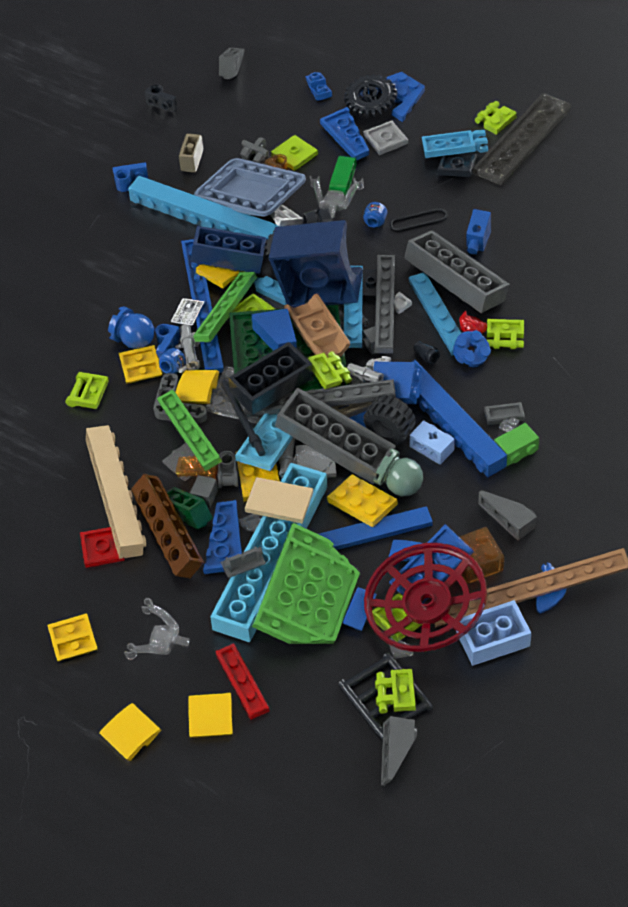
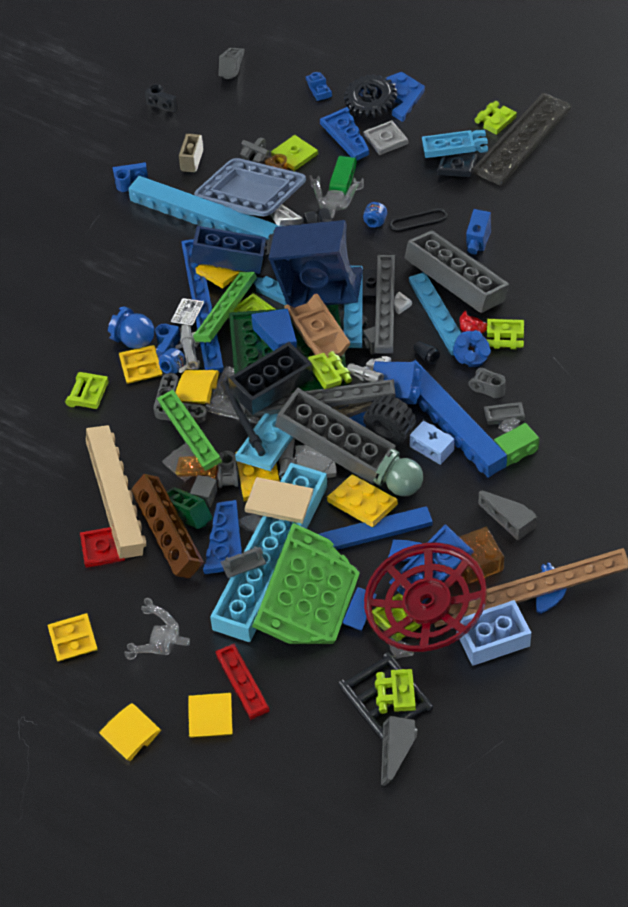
none -> dark grey piece [468,368,505,399]

